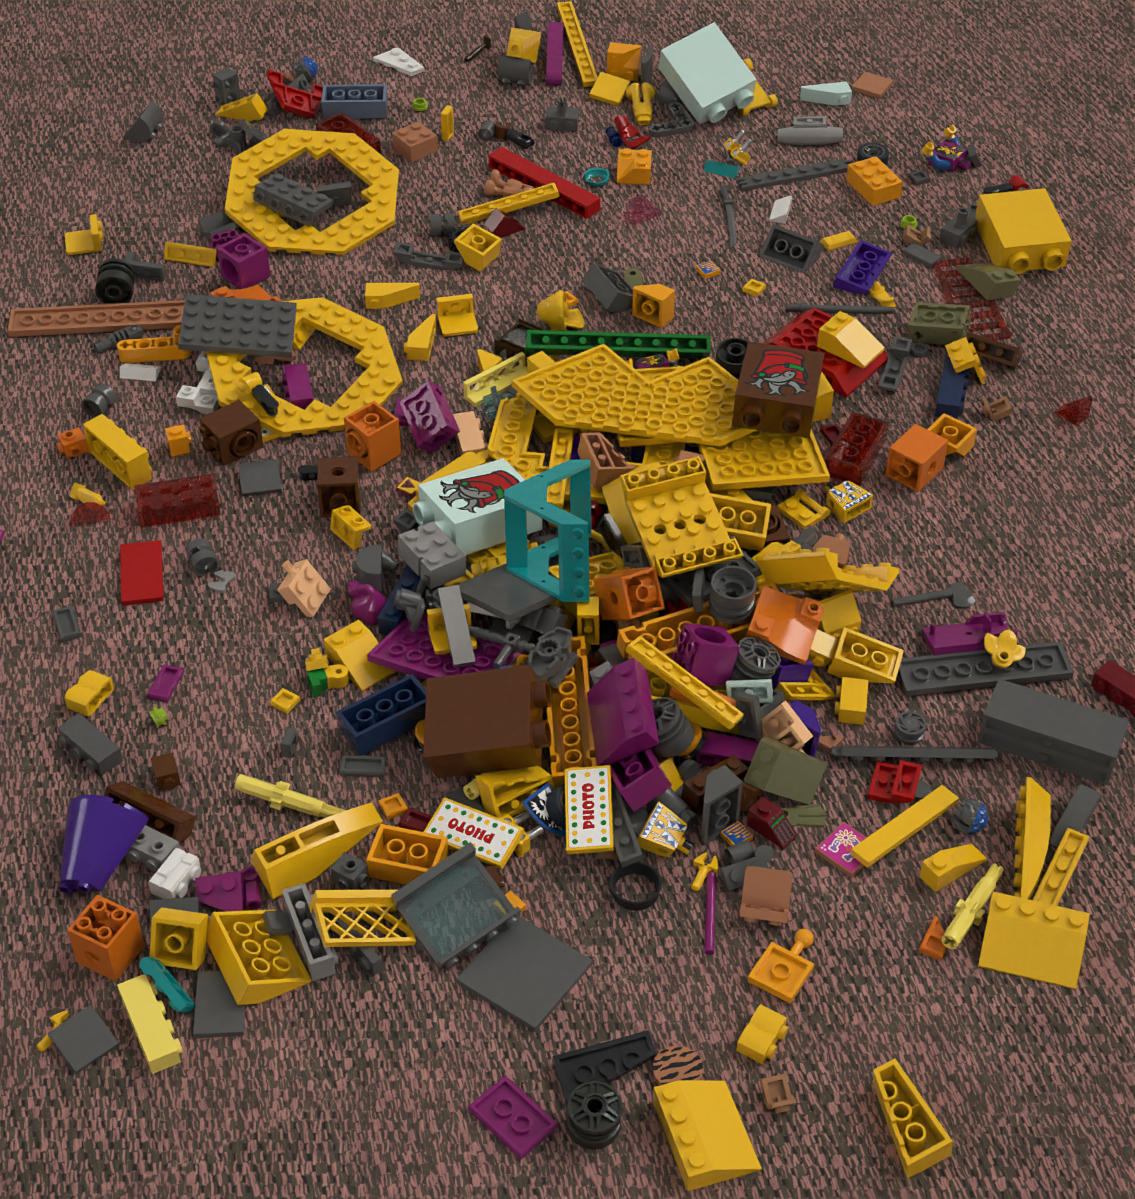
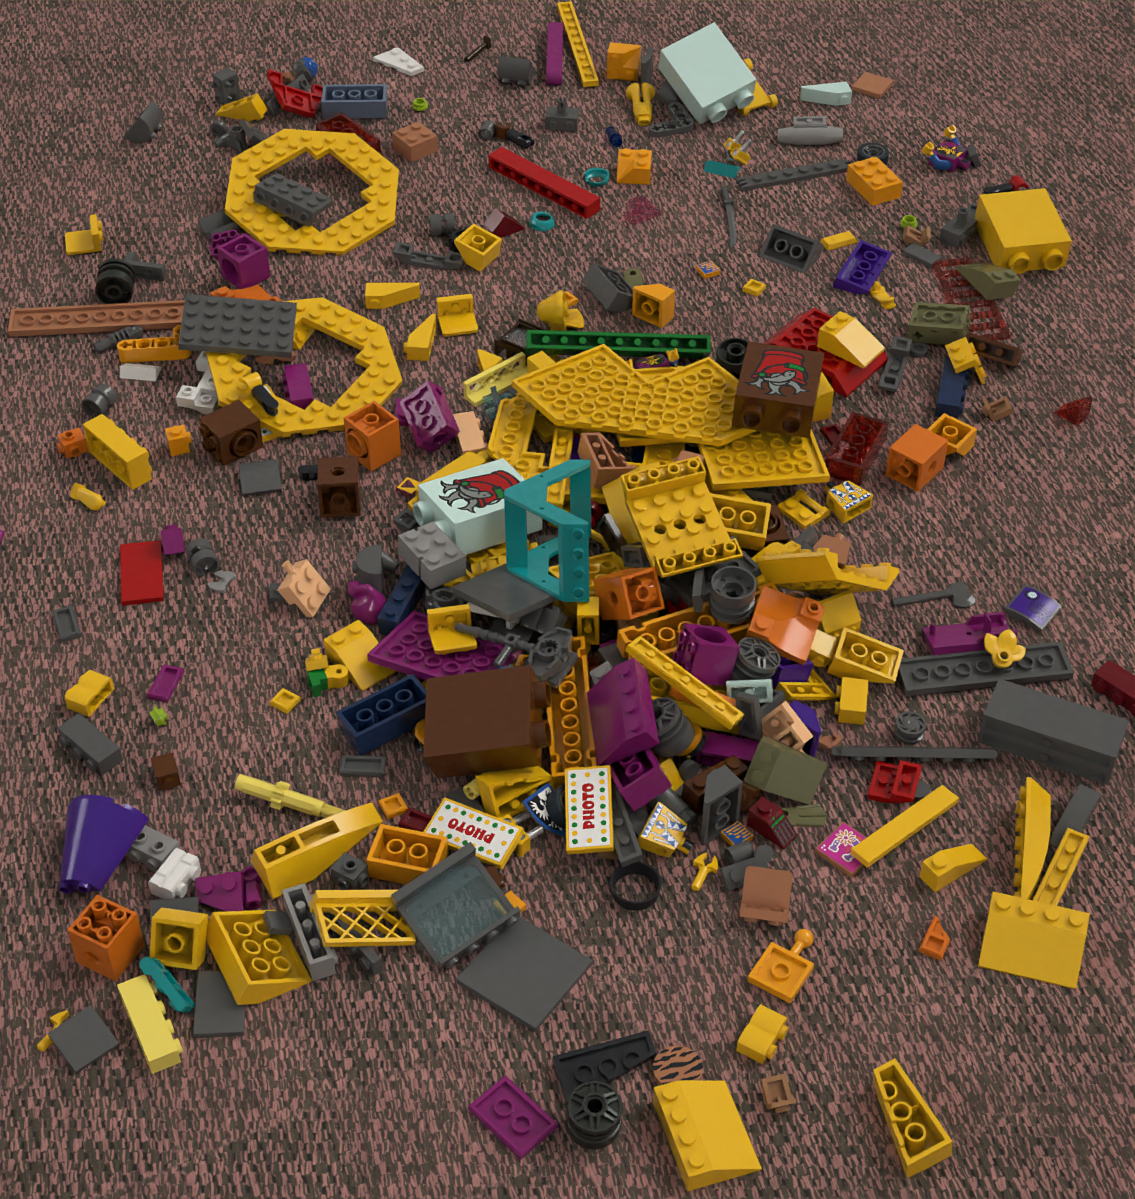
clear red tile [70,502,111,525] -> none
reddish brown brick [104,781,196,842] -> none
clear red brick [135,473,221,528] -> none
yellow tile [164,242,216,267] -> none
dark grey tile [281,727,298,758] -> none
dark grey plate [317,182,352,207] -> none
yellow bracket [330,505,372,550] -> none
dark grey piece [393,575,429,632] -> none
light grey tile [437,585,476,668] -> none
yellow tile [441,105,454,141] -> none
yellow tile [458,183,560,224] -> none
nougat piece [484,169,534,198] -> none
yellow slope [506,27,541,63] -> none
dark grey slope [514,12,533,30] -> none
yellow tile [589,72,630,106] -> none
red helmet [614,115,651,148] -> none
magenta bar [705,872,716,954] -> none
white slope [769,196,792,224] -> none
dark grey bar [785,302,893,314] -> none
dark grey tile [908,170,931,186] -> none
light yellow piece [941,863,1004,949] -> none
dark grey piece [952,798,988,834] -> none
none -> magenta slope [161,524,185,555]
none -> teal piece [529,211,555,231]
none -> slope [1003,585,1062,632]

